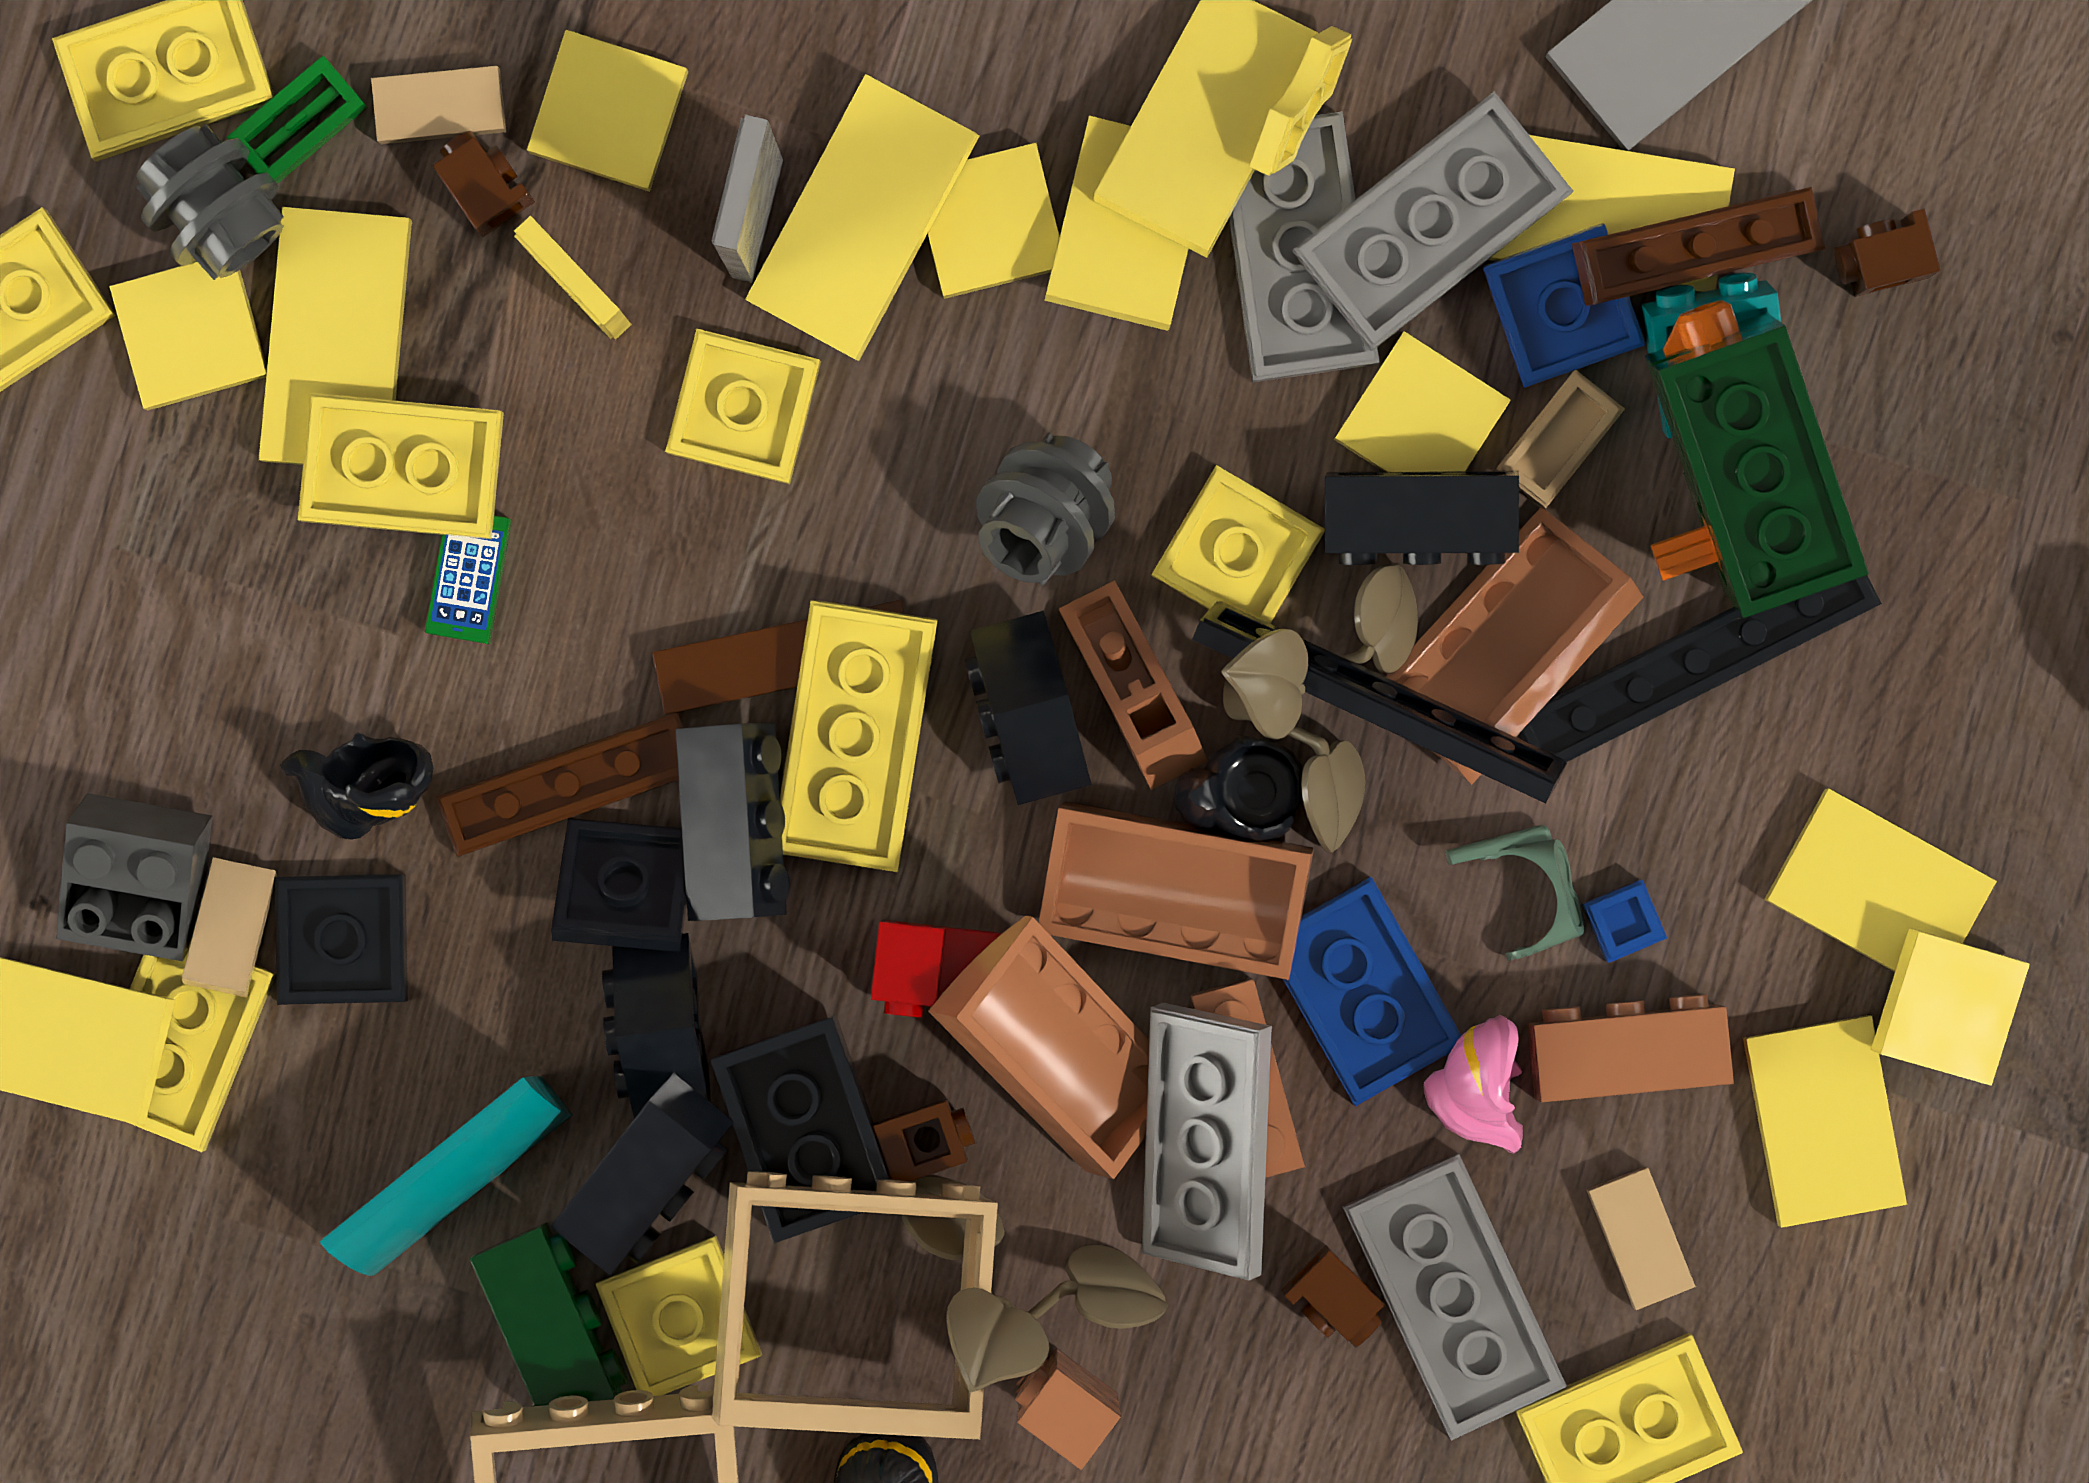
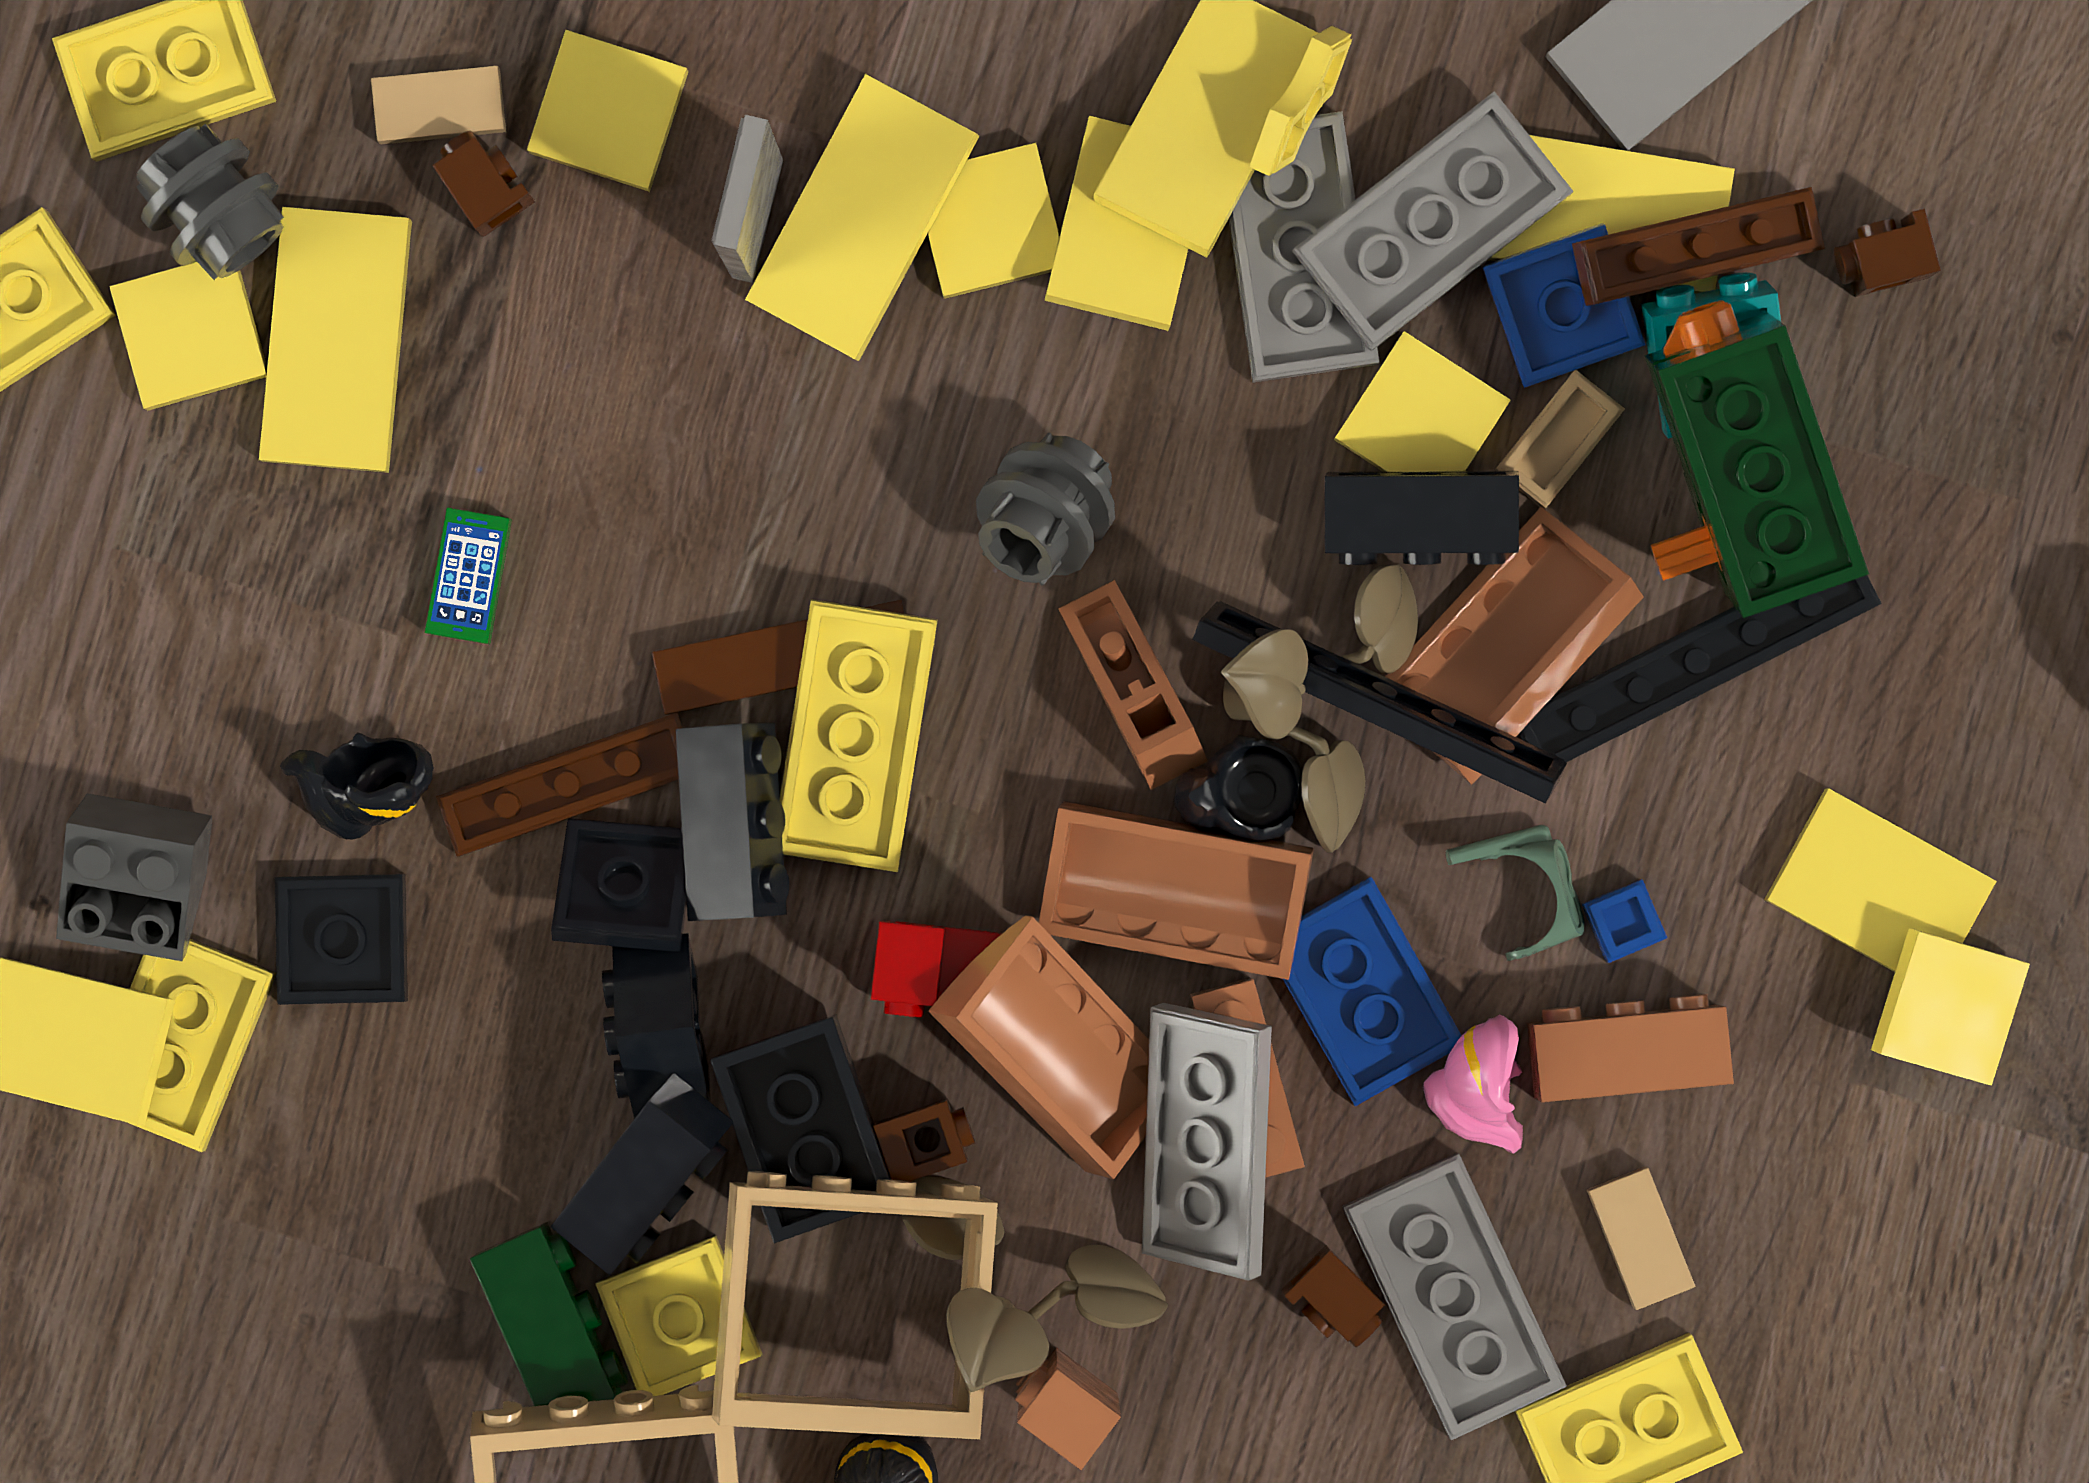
tan tile [182,857,277,997] -> none
green tile [226,55,368,184] -> none
light yellow tile [298,393,504,539] -> none
teal slope [319,1075,573,1276] -> none
light yellow tile [514,216,632,340] -> none
light yellow tile [665,329,821,485] -> none
black brick [964,610,1092,805] -> none
light yellow tile [1151,465,1325,623] -> none
light yellow tile [1743,1015,1907,1228] -> none

